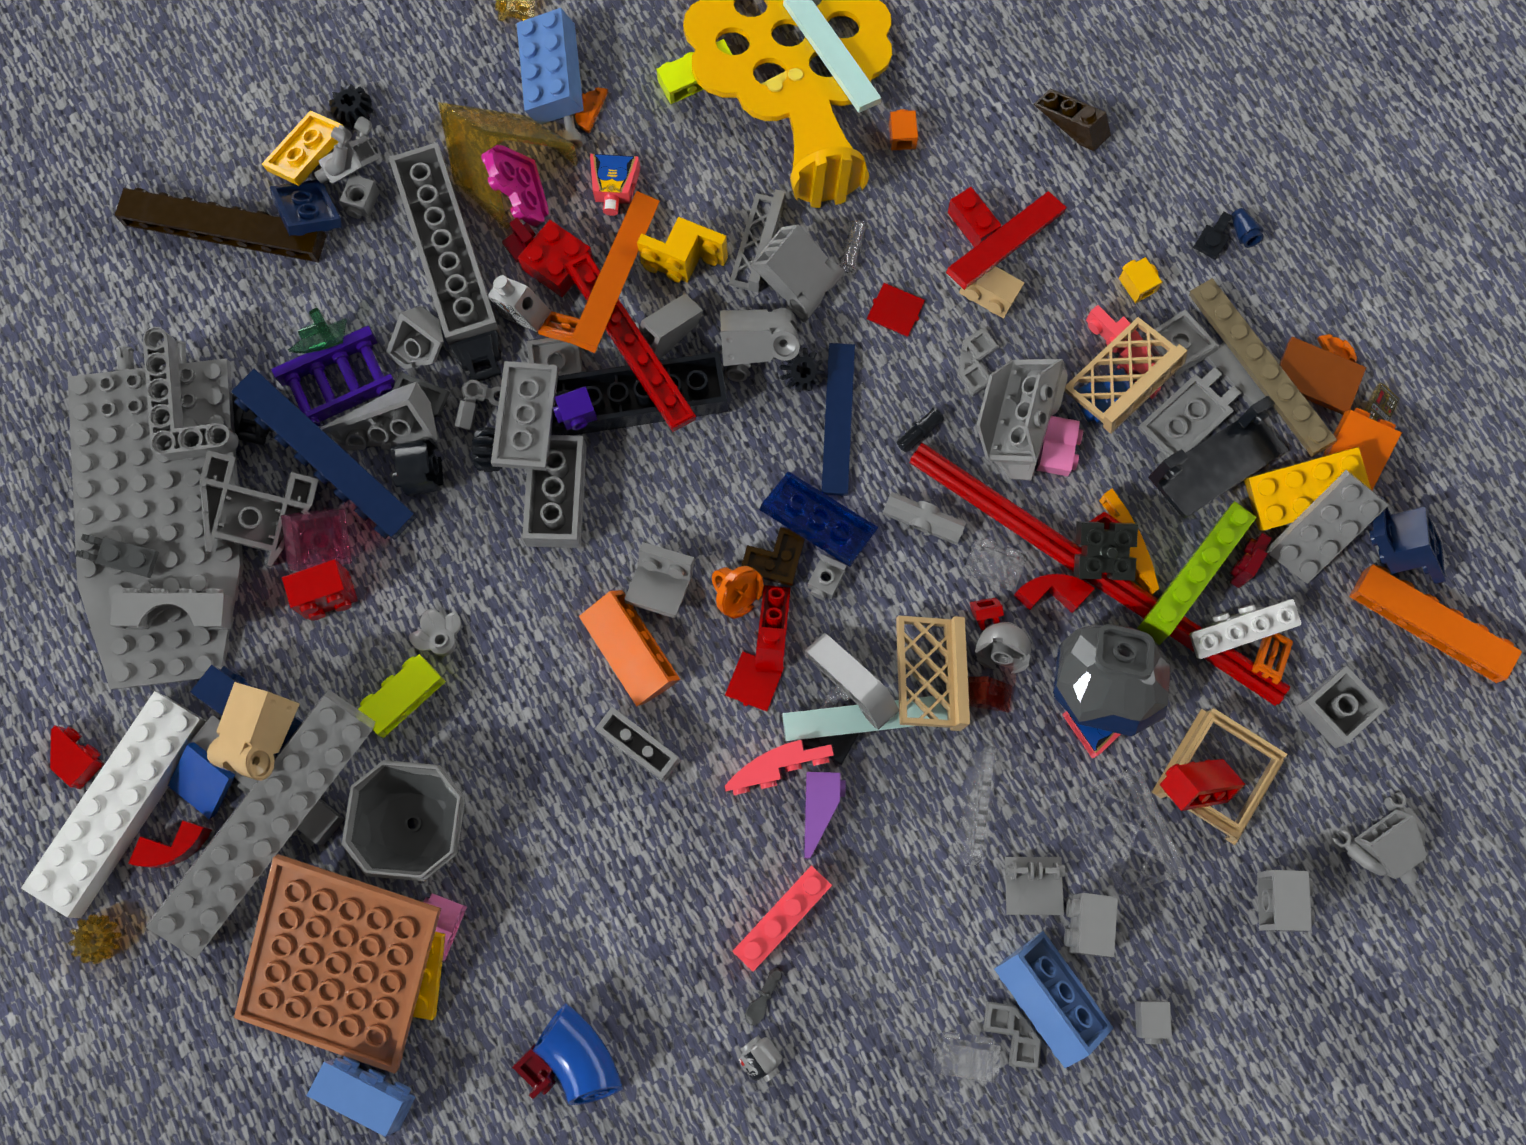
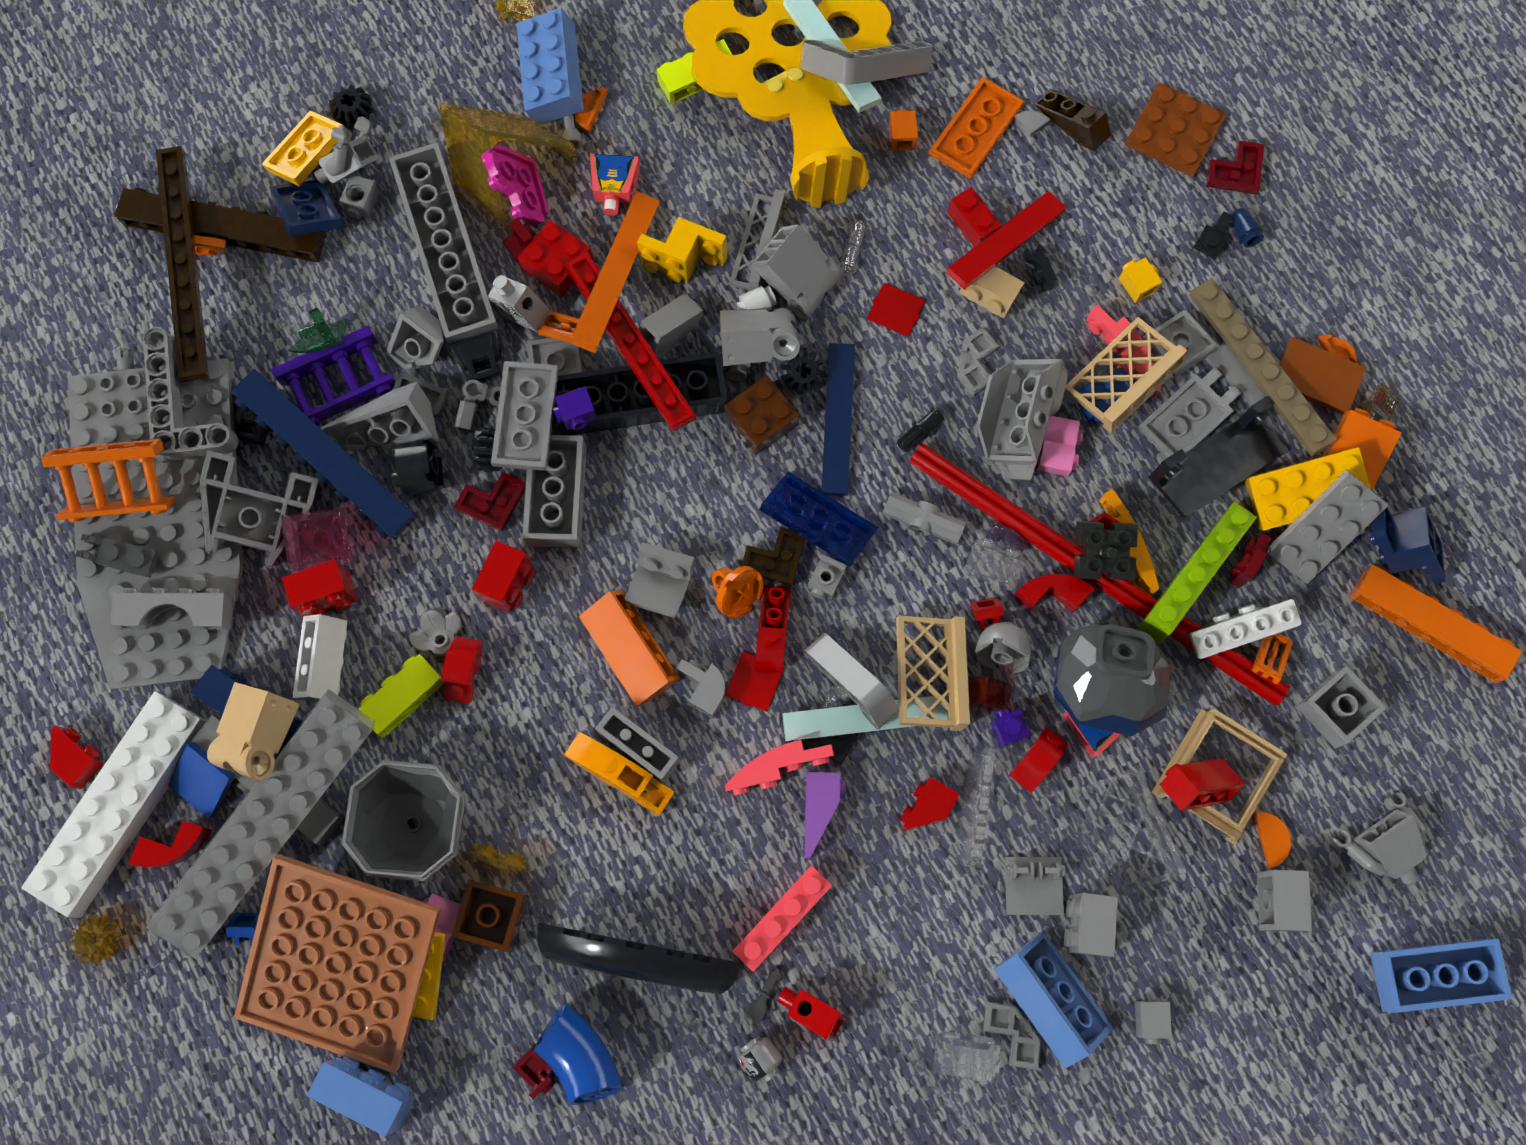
none -> orange fence [41,439,176,522]
none -> dark brown plate [156,146,209,382]
none -> orange tile [194,235,226,256]
none -> blue tile [225,912,259,946]
none -> white brick [292,614,347,702]
none -> red brick [441,636,483,704]
none -> reddish brown brick [451,879,529,952]
none -> dark red plate [454,472,526,532]
none -> clear yellow slope [468,842,531,873]
none -> red brick [472,540,535,614]
none -> black brick [537,923,741,994]
none -> light orange slope [563,732,674,816]
none -> light grey brick [676,659,726,719]
none -> reddish brown brick [724,375,799,455]
none -> white brick [736,286,777,311]
none -> red torso [777,986,846,1041]
none -> light grey beam [801,40,933,85]
none -> red slope [900,777,960,831]
none -> orange tile [928,77,1025,179]
none -> clear purple arm [987,523,1028,553]
none -> dark purple brick [990,708,1031,749]
none -> red brick [1009,727,1068,793]
none -> light grey tile [1014,111,1050,137]
none -> black plate [1023,244,1057,292]
none -> dark orange plate [1125,82,1227,178]
none -> dark red plate [1206,140,1264,195]
none -> orange tile [1254,812,1291,869]
none -> medium blue brick [1370,939,1512,1013]

